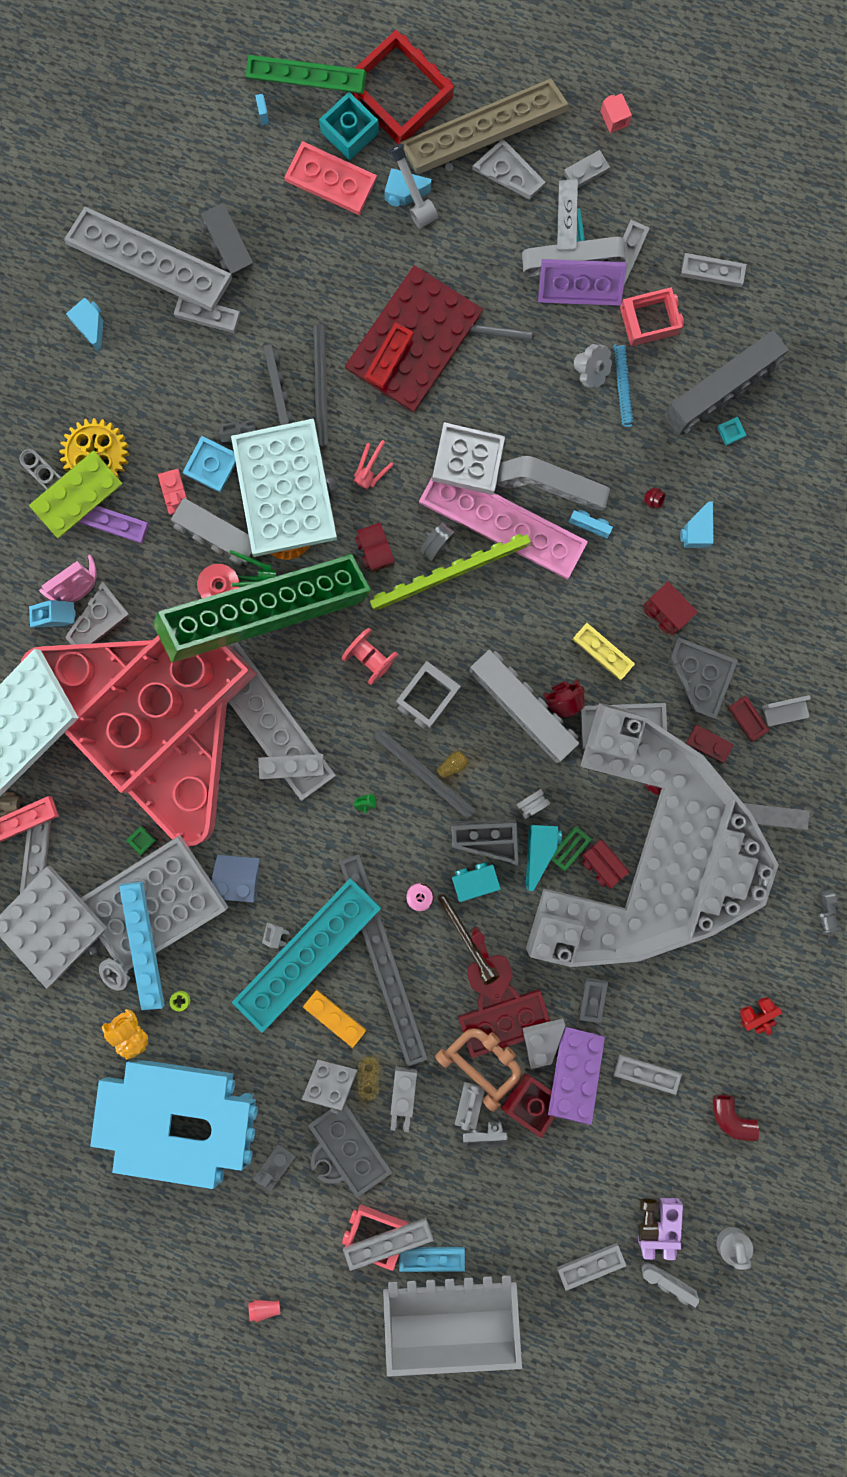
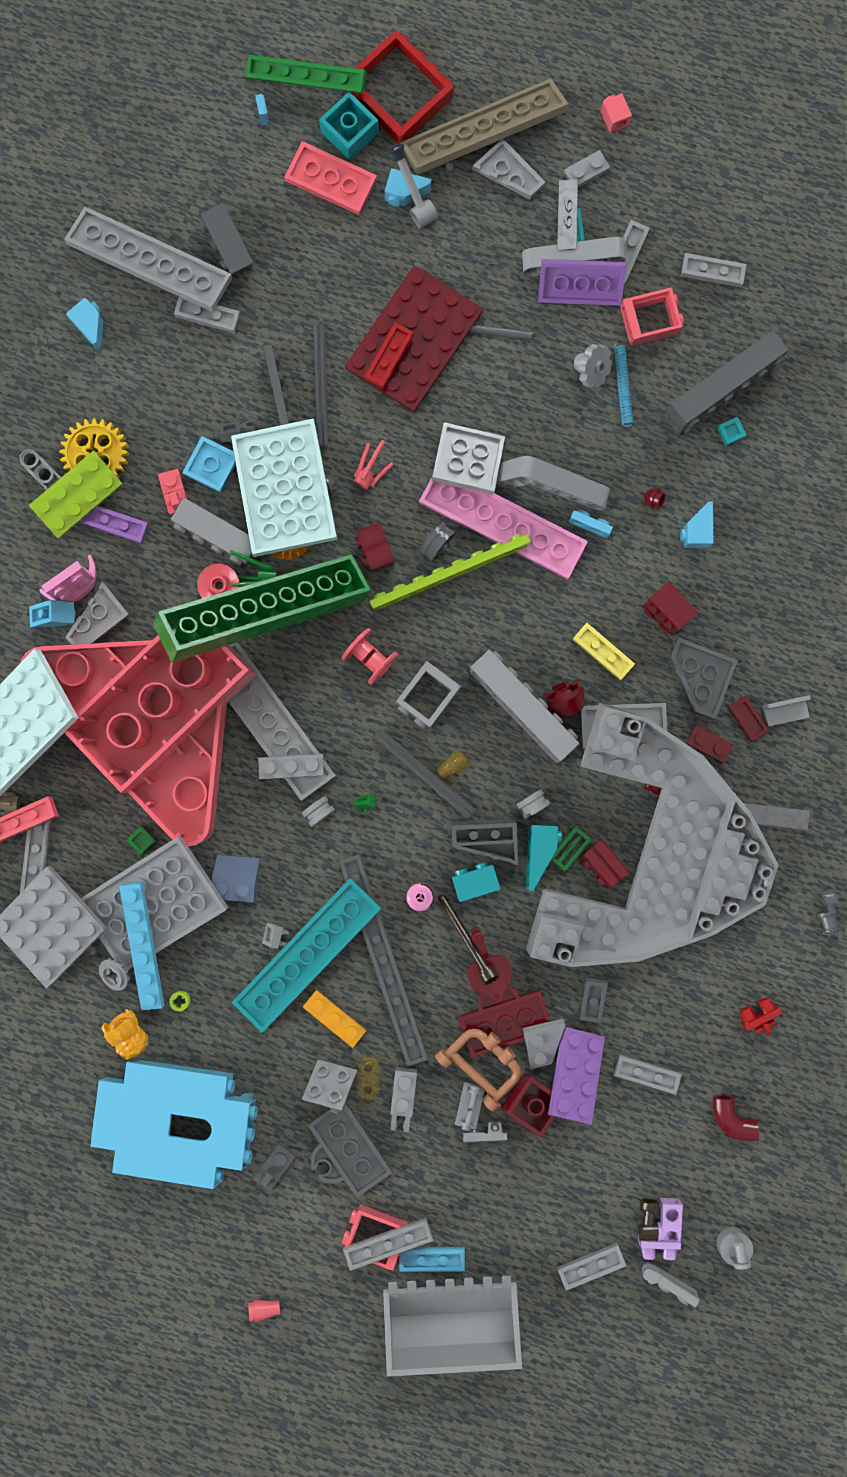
none -> light grey wheel [301,796,335,827]

